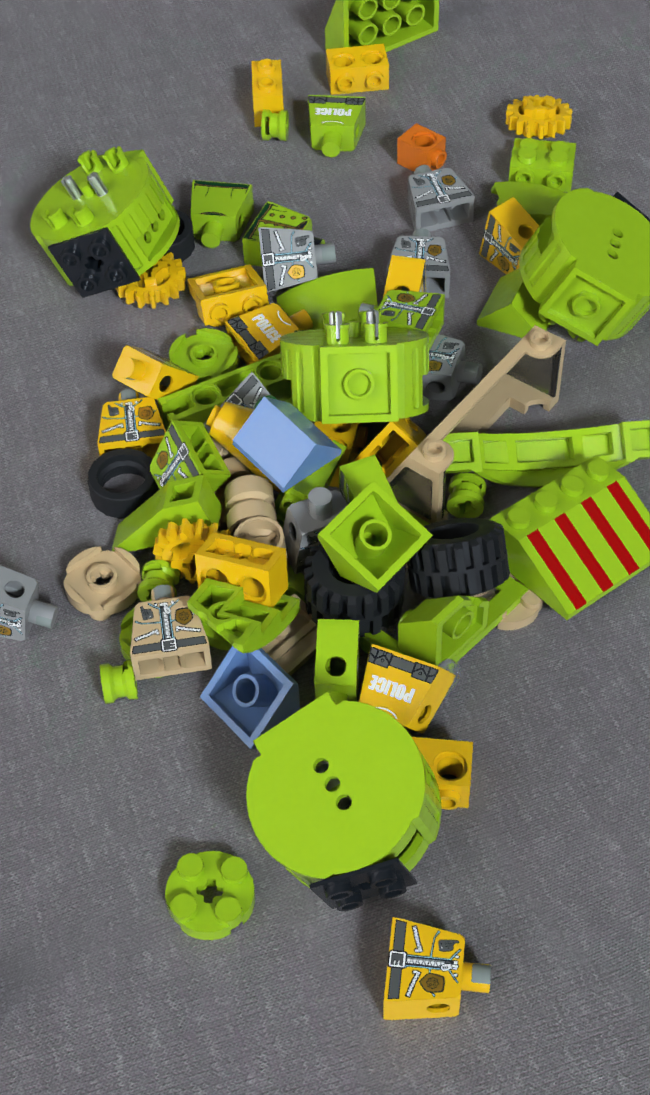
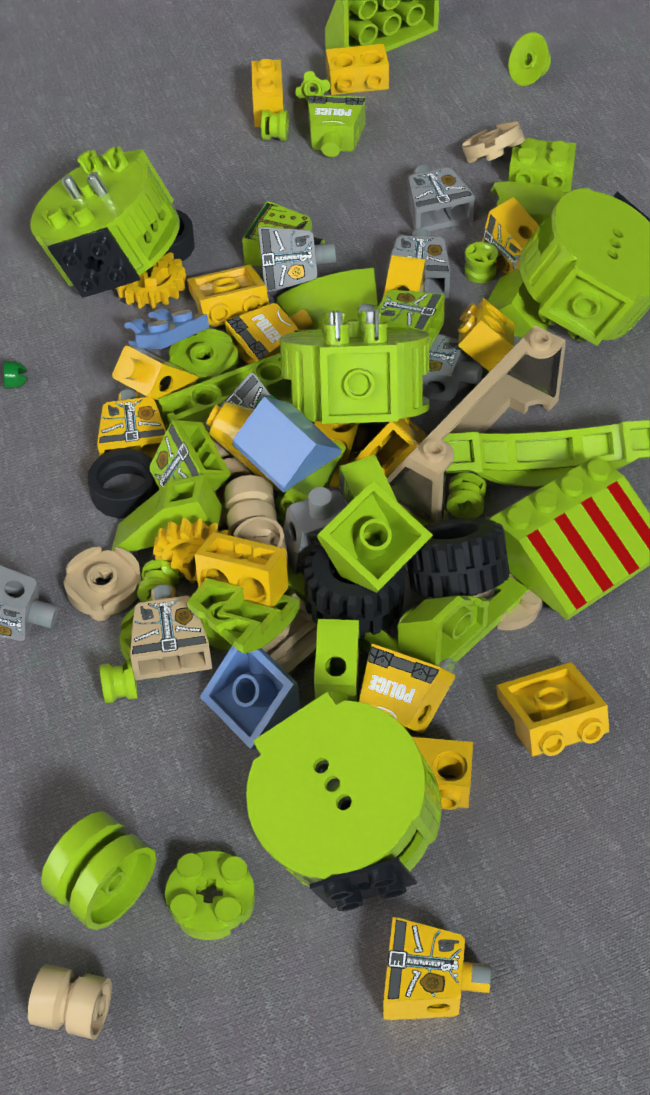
lime torso [191,180,254,248] -> none
orange brick [397,123,447,172] -> none
yellow gear [505,95,573,139] -> none
none -> green hinge [3,361,28,389]
none -> tan wheel [28,964,112,1039]
none -> lime wheel [41,811,157,930]
none -> medium blue plate [124,308,210,349]
none -> lime plate [295,71,330,100]
none -> yellow brick [458,297,515,372]
none -> tan plate [462,120,526,163]
none -> lime wheel [464,242,498,284]
none -> yellow plate [496,662,609,757]
none -> lime piece [508,32,551,86]

